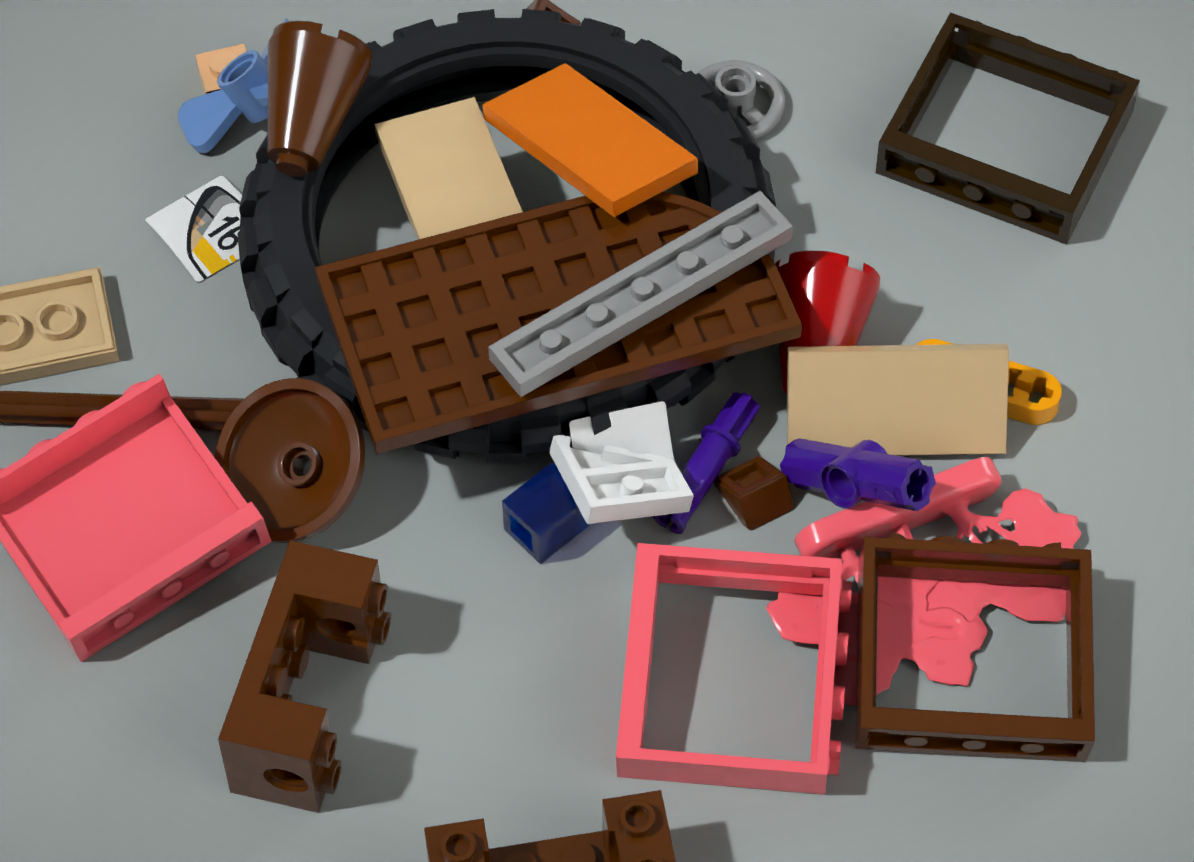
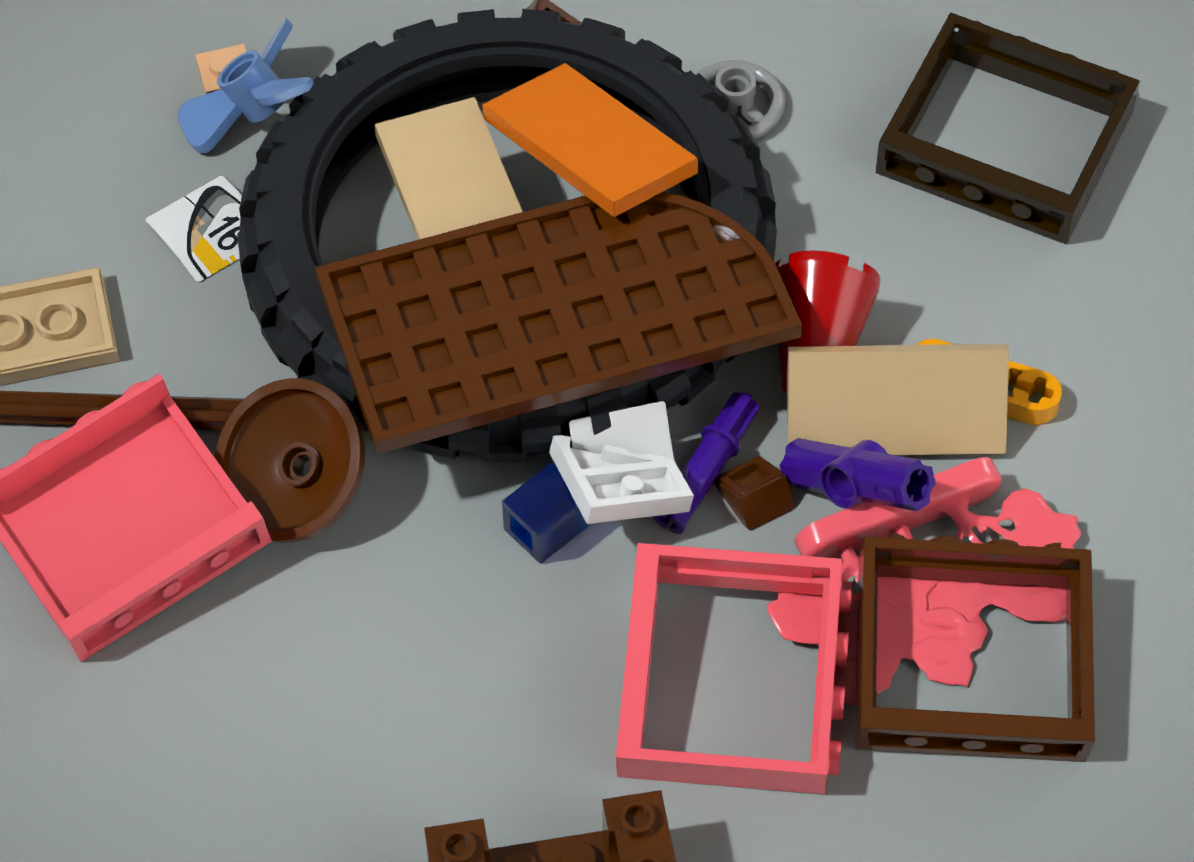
reddish brown plate [218,540,391,813] -> none
reddish brown cone [267,21,372,177] -> none
light grey plate [488,191,793,397] -> none

